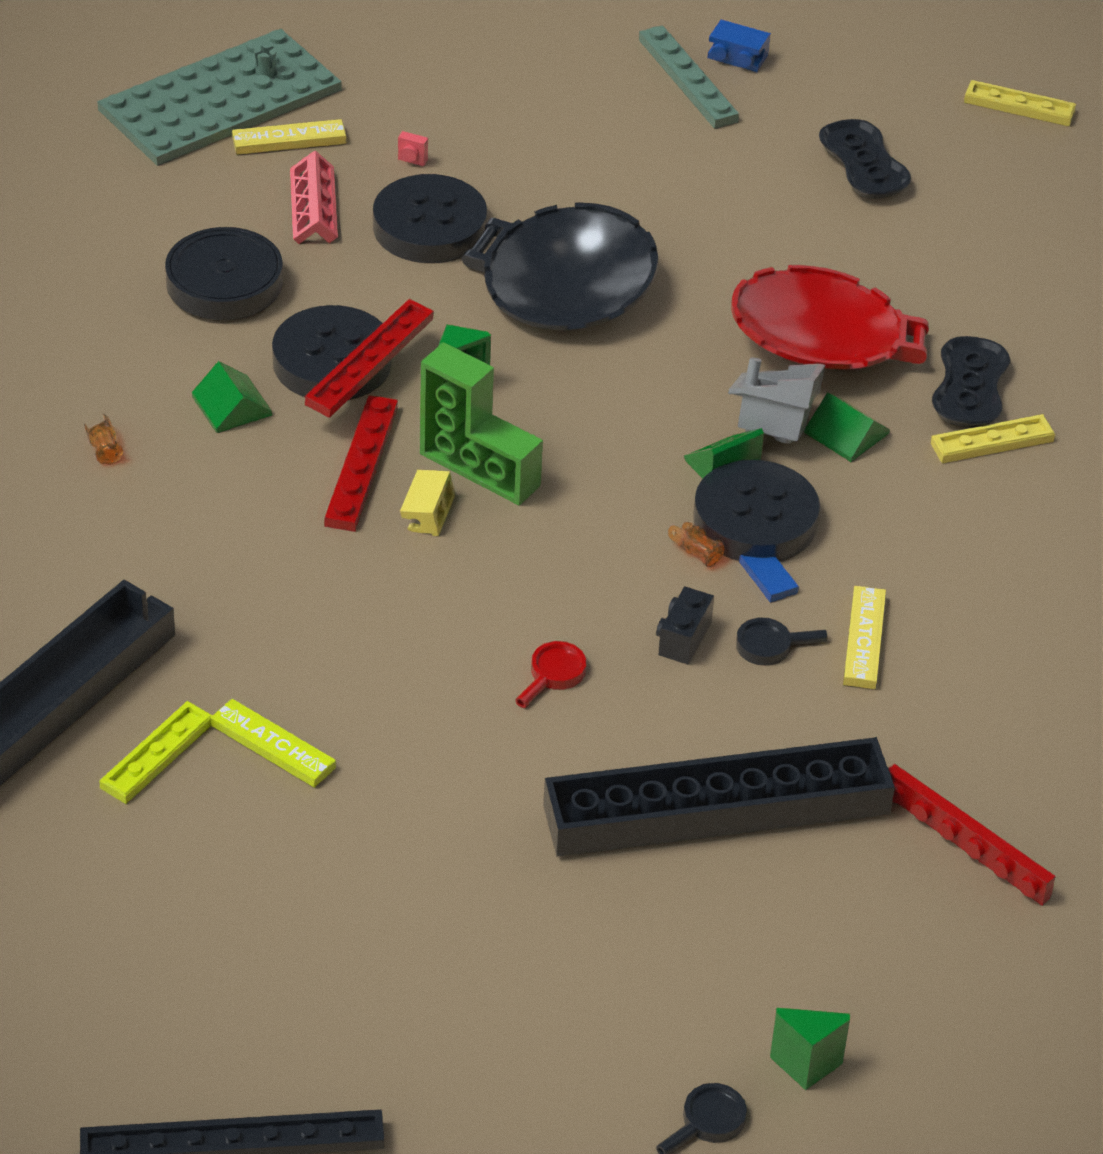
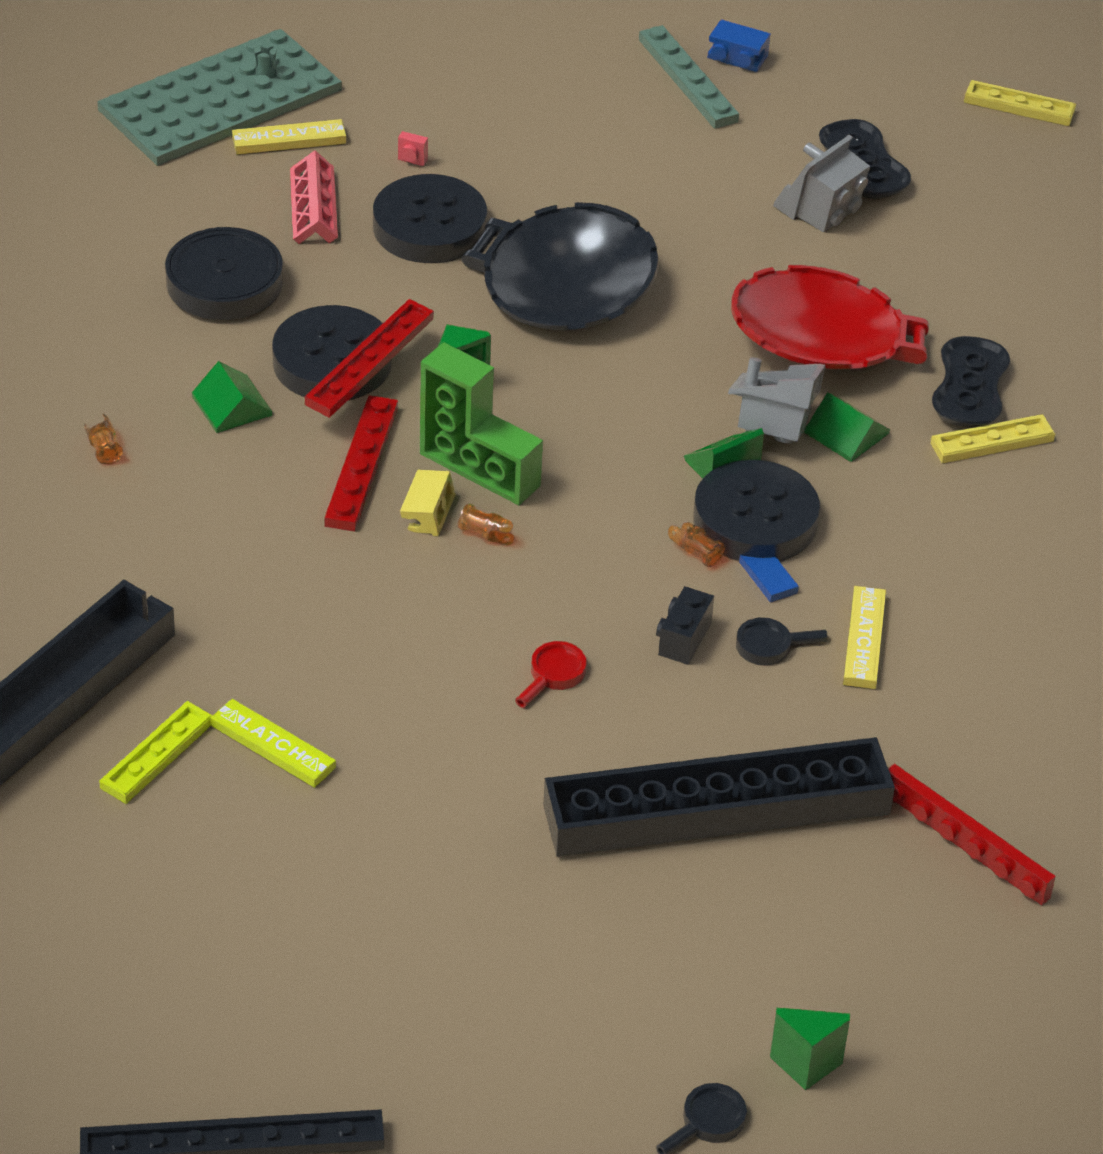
none -> clear orange piece [458,503,515,546]
none -> light grey piece [773,135,870,233]

